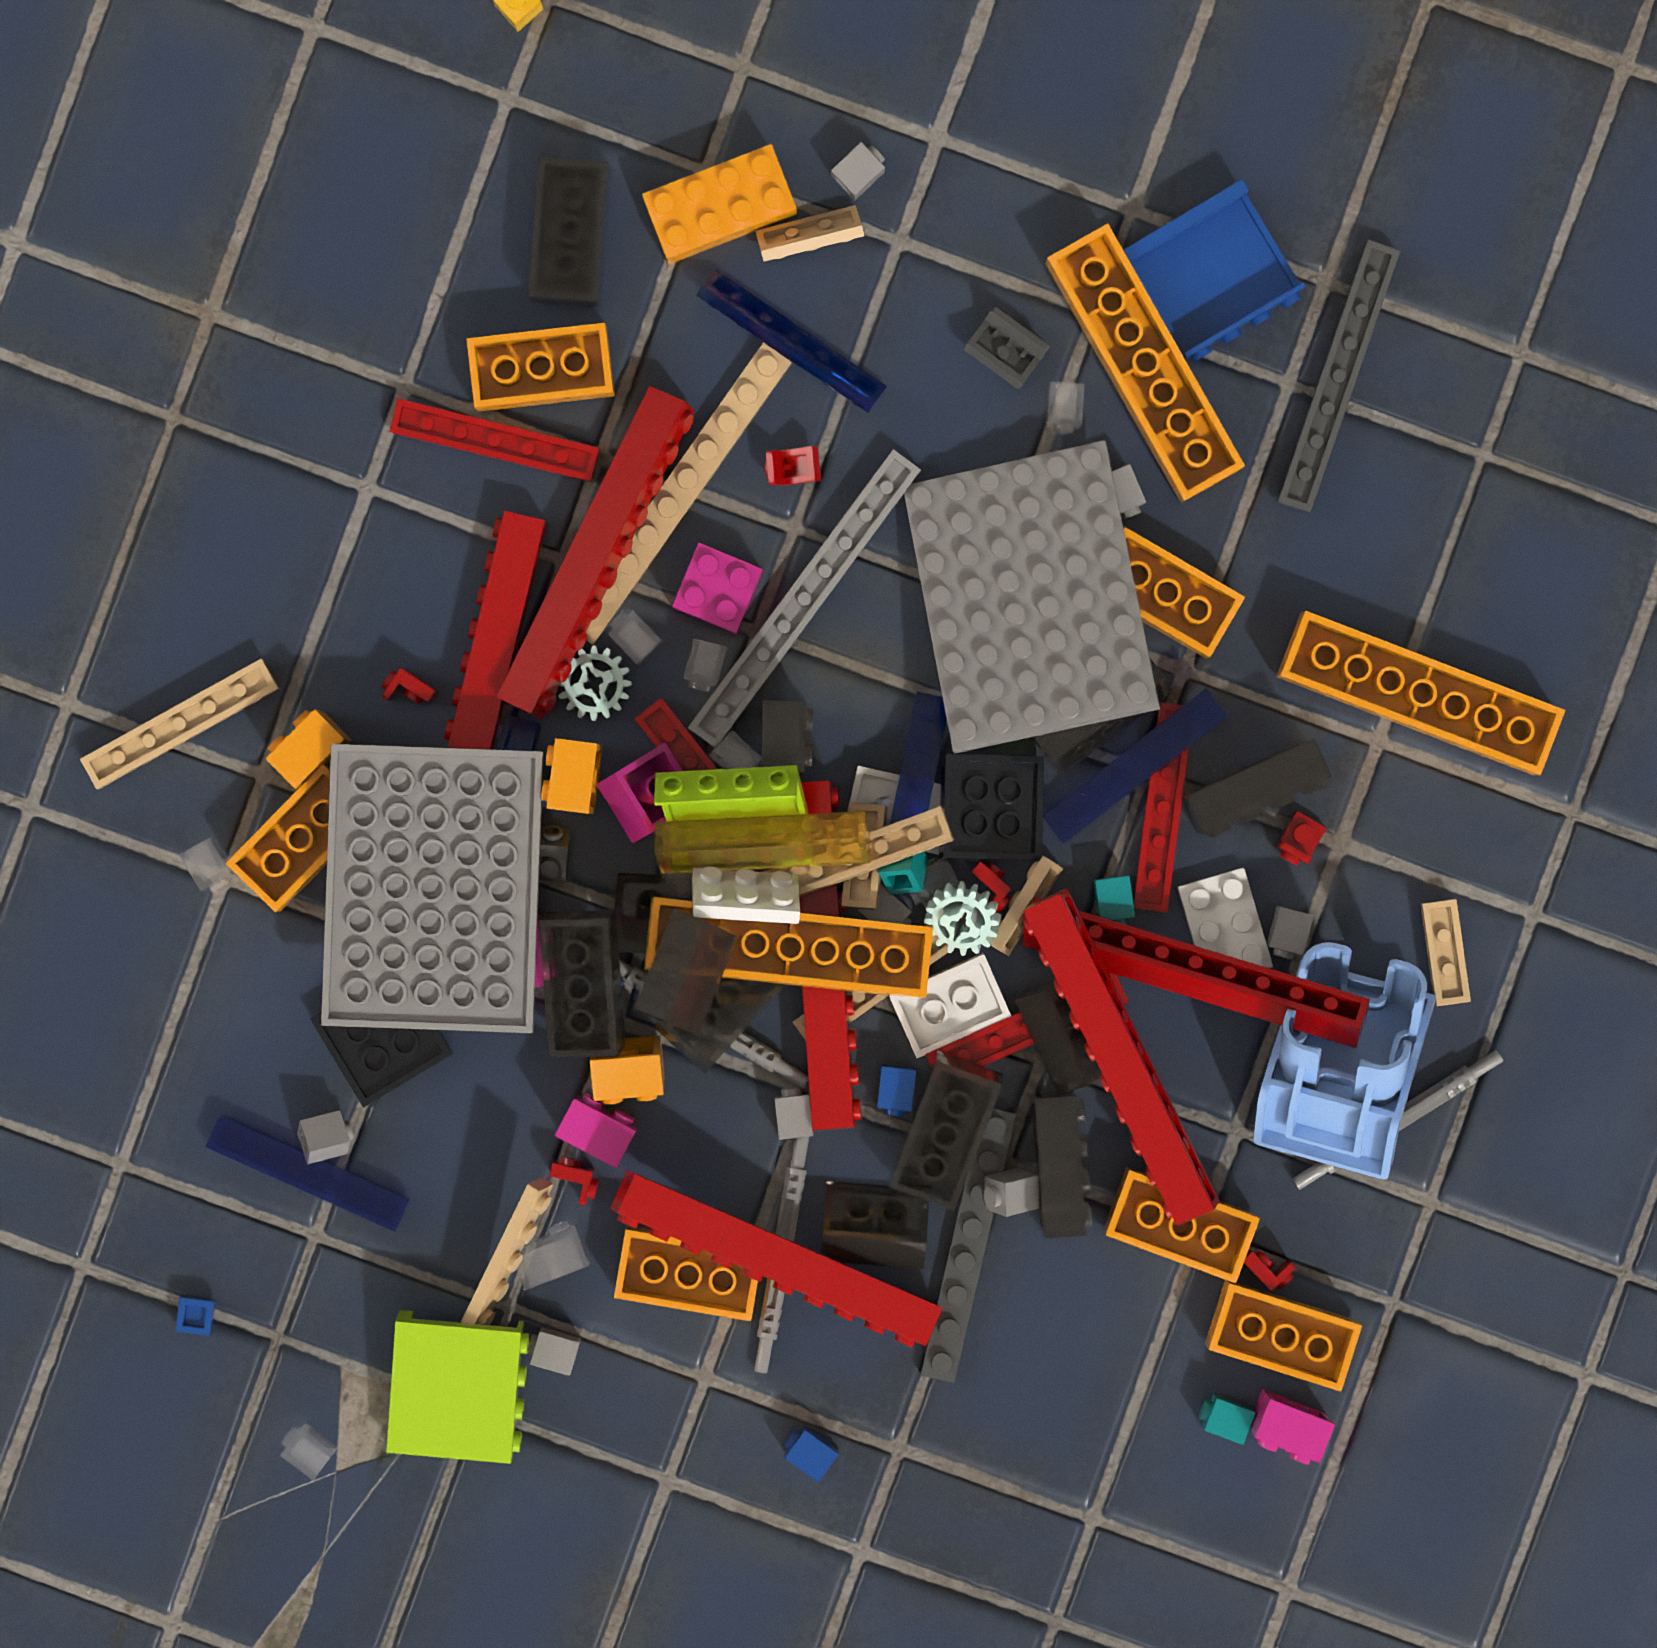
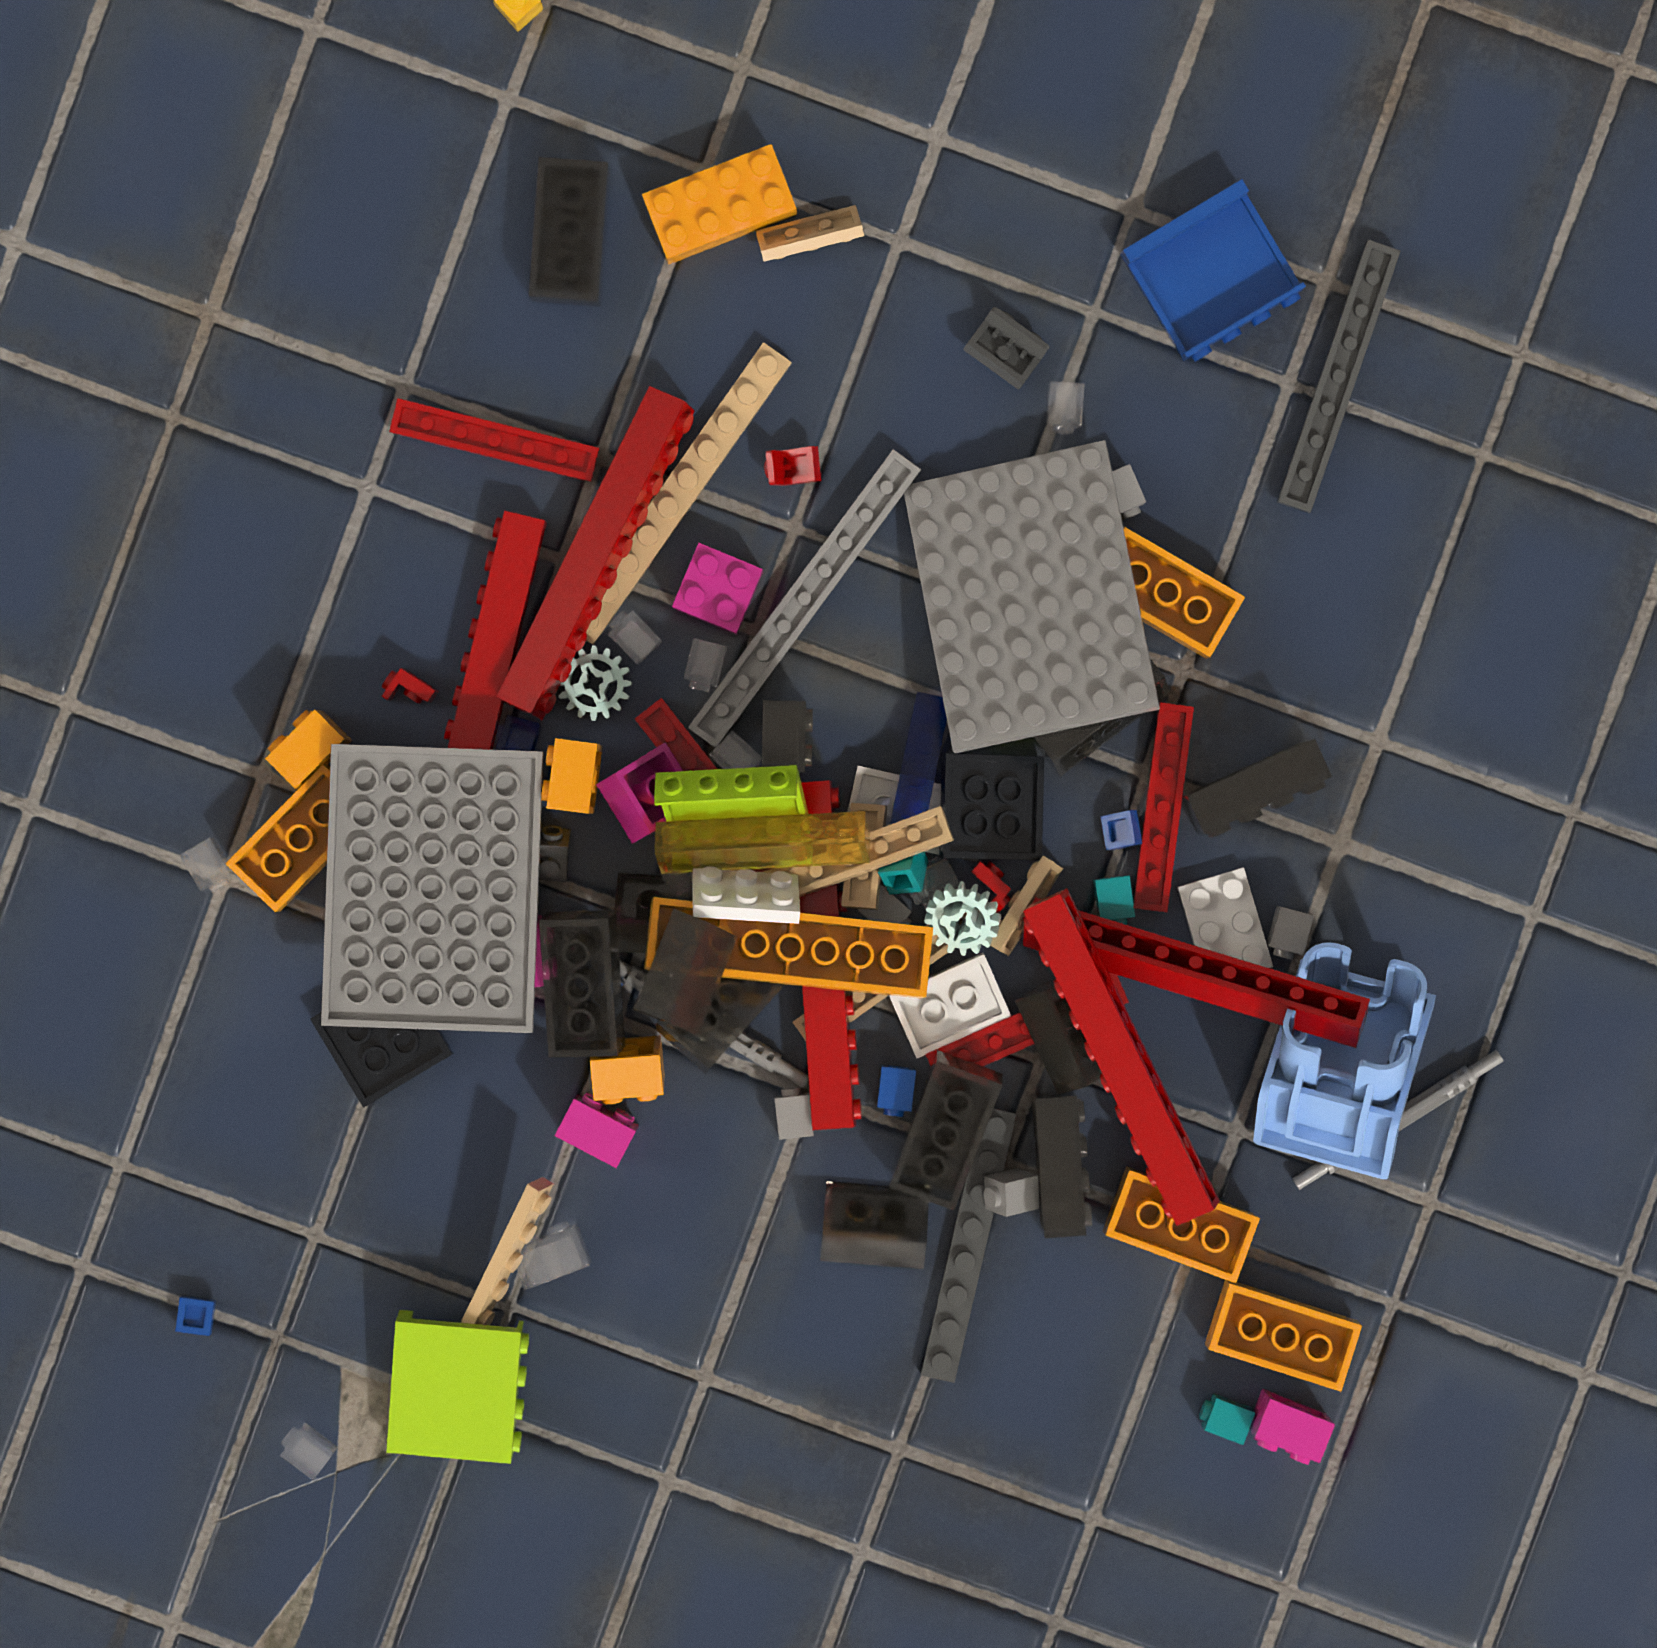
tan plate [80,658,280,789] -> none
clear blue plate [206,1114,410,1232] -> none
light grey brick [297,1110,353,1164] -> none
light orange brick [466,323,615,412] -> none
light grey brick [527,1327,581,1376] -> none
red bracket [549,1156,599,1206] -> none
red brick [610,1170,943,1348] -> none
light orange brick [614,1225,758,1321] -> none
clear blue plate [697,270,887,413] -> none
light grey axle [754,1137,809,1373] -> none
blue brick [783,1425,839,1482] -> none
light grey brick [831,142,885,201] -> none
clear blue plate [1043,689,1228,844] -> none
light orange brick [1045,223,1245,503] -> none
red bracket [1244,1249,1296,1291] -> none
red bracket [1275,811,1327,866] -> none
light orange brick [1276,611,1566,776] -> none
tan plate [1420,899,1471,1006] -> none
none -> plate [1100,810,1142,850]

